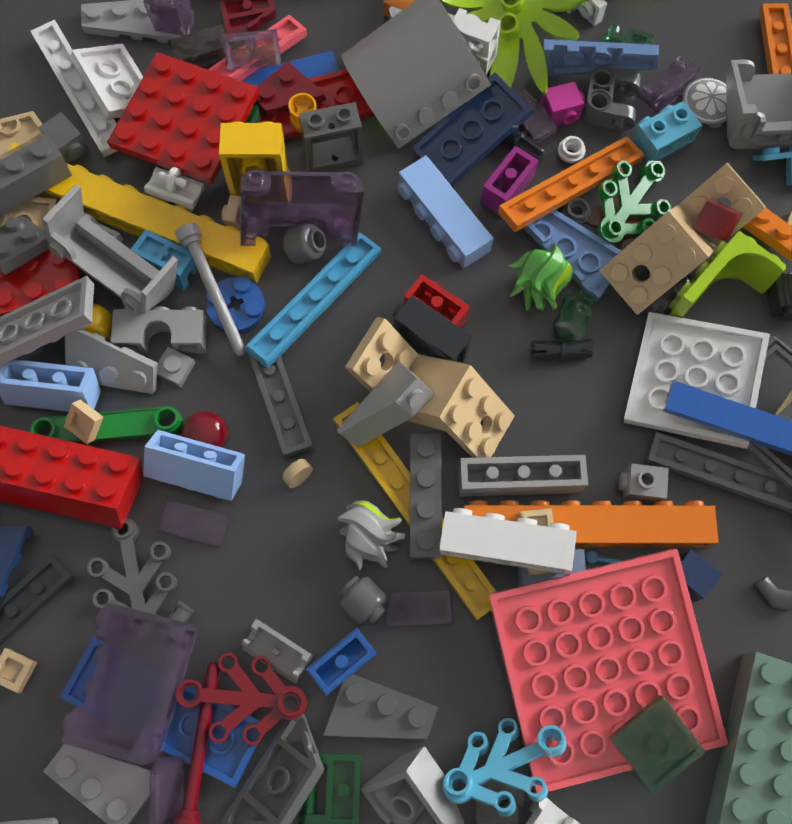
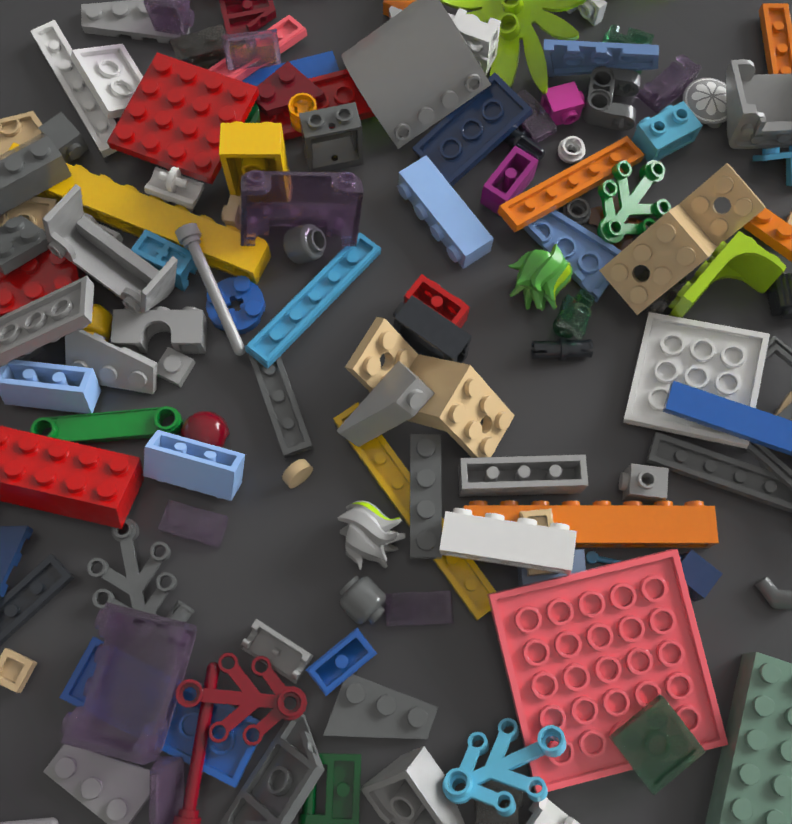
tan plate [64,399,103,444] -> none
dark red brick [693,198,743,241] -> none

